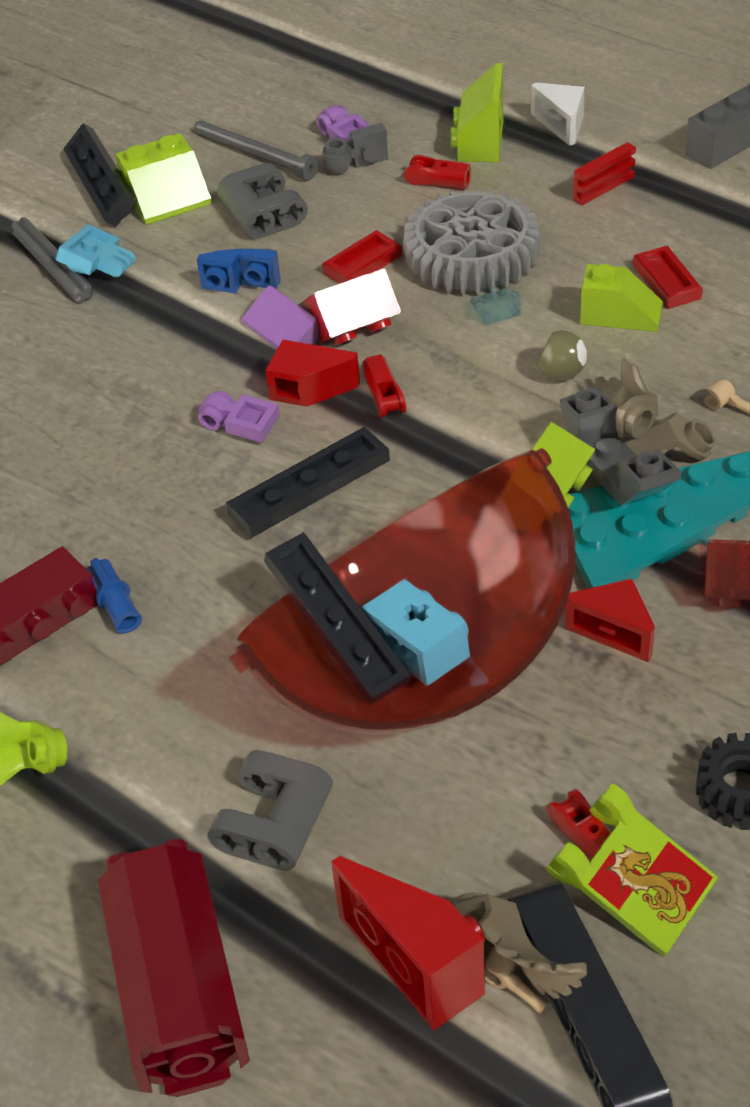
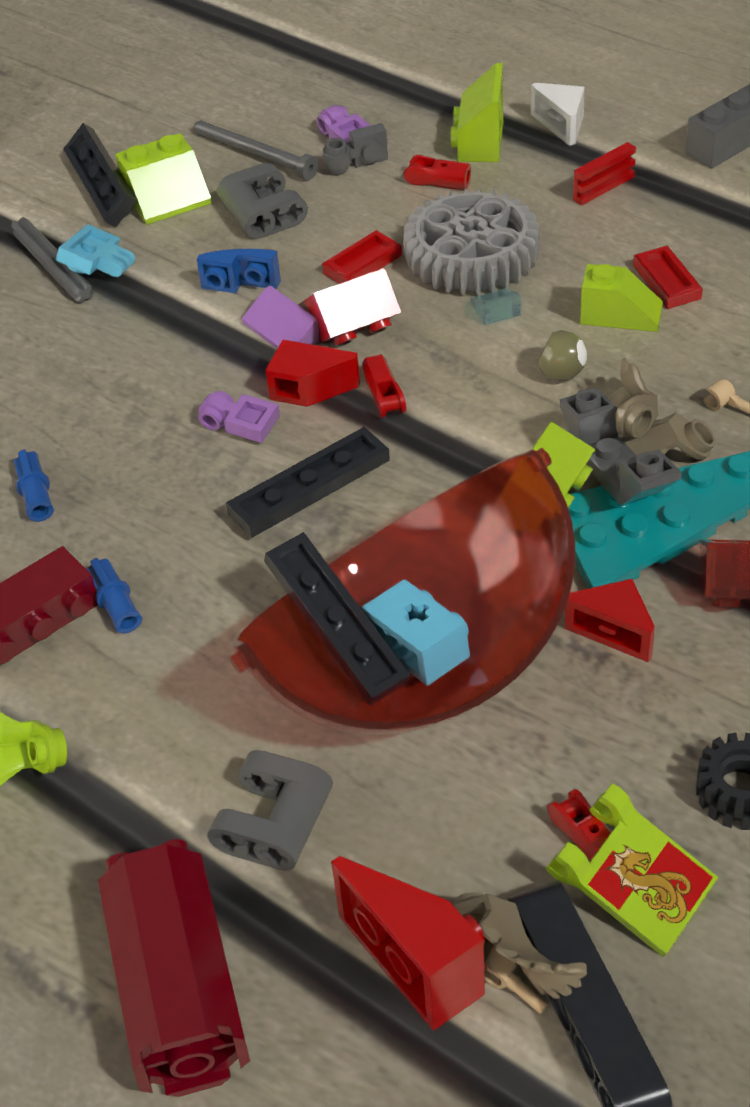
none -> blue axle [14,449,54,522]

